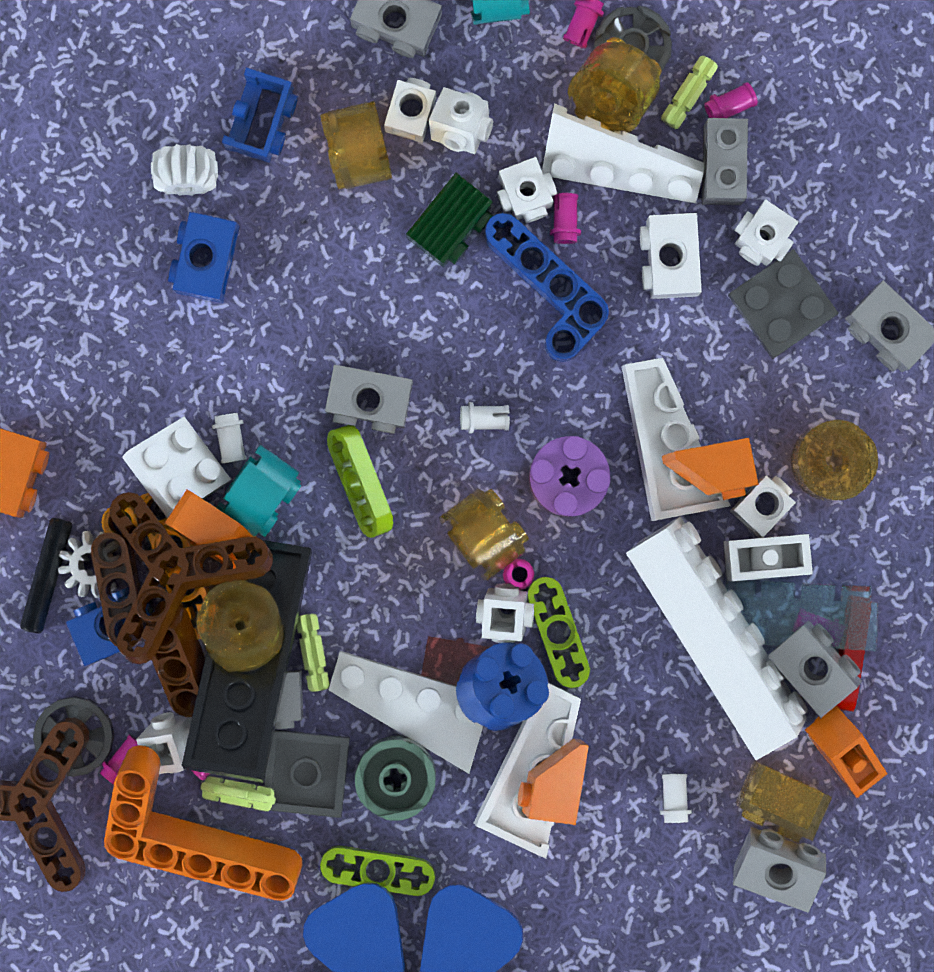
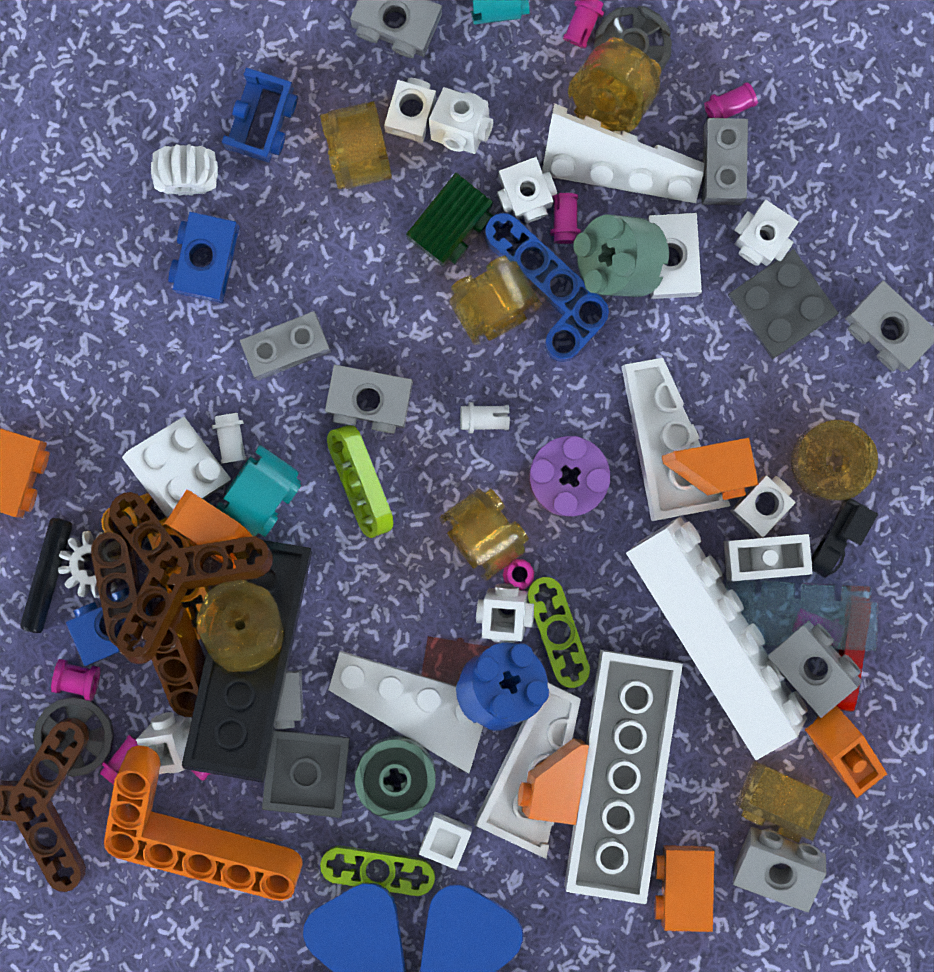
yellowish green axle [200,776,276,811] -> none
yellowish green axle [297,613,330,692] -> none
white pin [660,774,692,823] -> none
yellowish green axle [661,56,718,129] -> none
none -> dark pink bush [51,659,100,702]
none -> light grey brick [240,311,331,381]
none -> white brick [419,812,472,870]
none -> clear yellow brick [449,255,542,345]
none -> white brick [564,649,683,904]
none -> sand green brick [573,214,669,297]
none -> orange brick [654,845,714,932]
none -> black piece [811,497,878,578]

